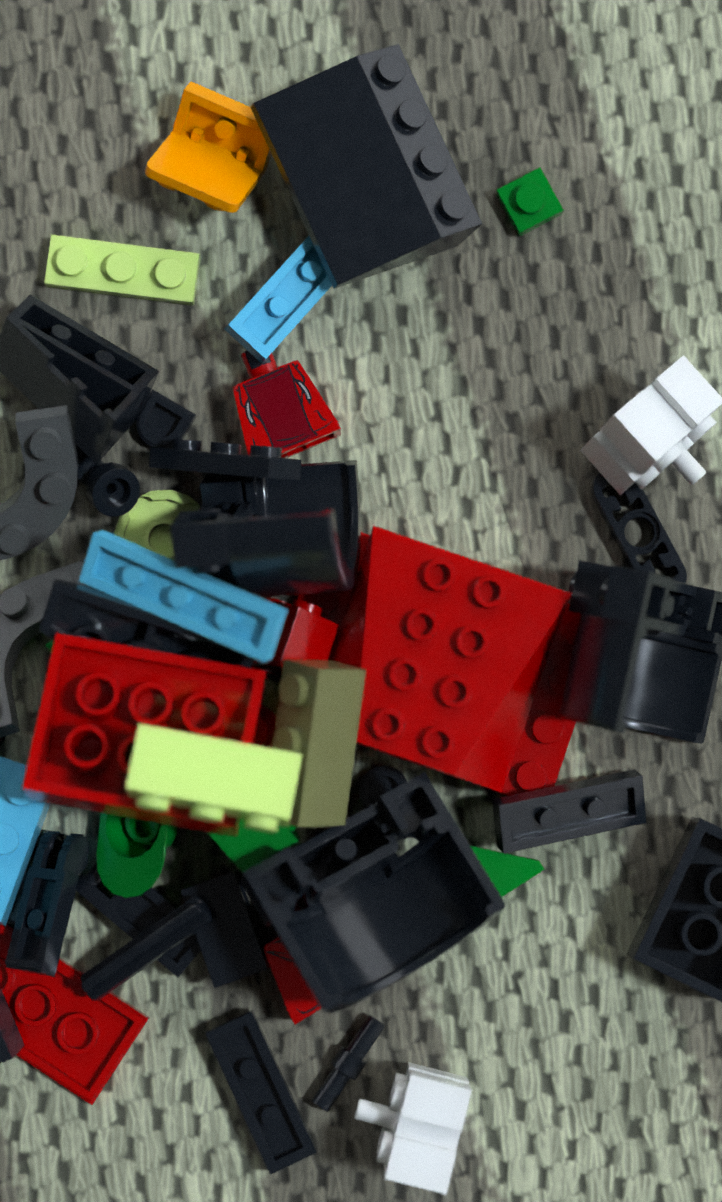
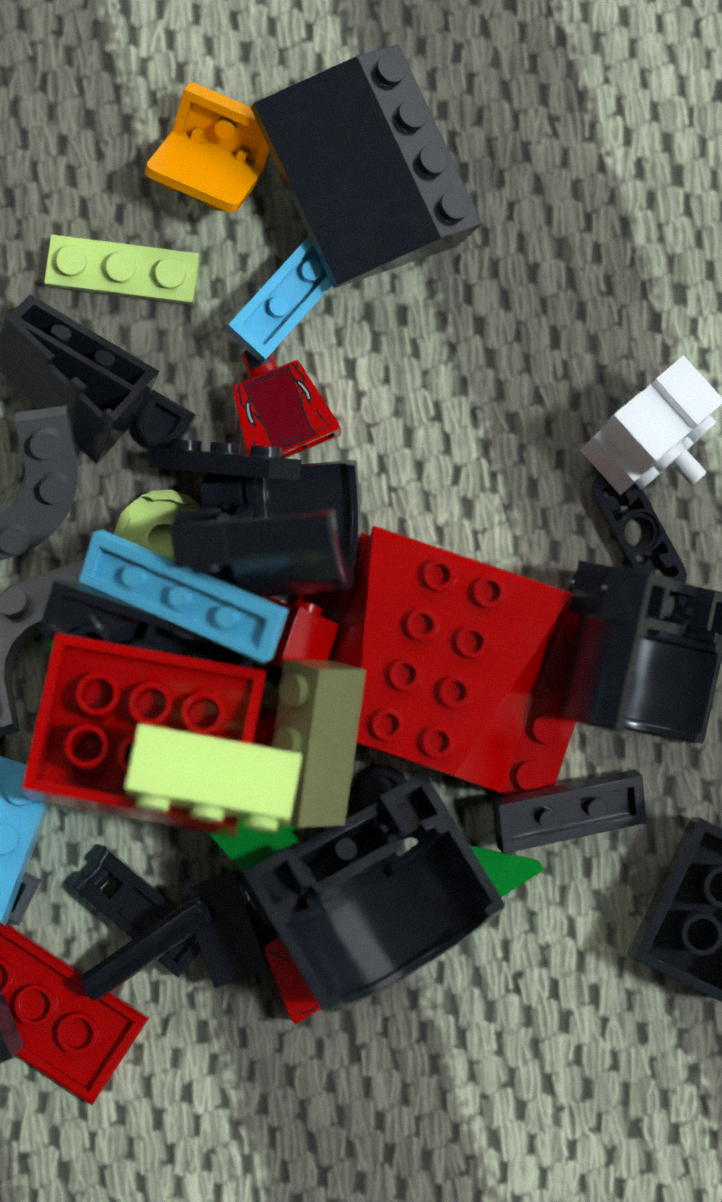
black hinge [5,831,90,977] -> none
black arm [75,444,140,517] -> none
green piece [96,812,178,898] -> none
black plate [205,1009,317,1175] -> none
black bar [312,1015,385,1112] -> none
white brick [354,1062,472,1194] -> none
green plate [496,167,564,237] -> none

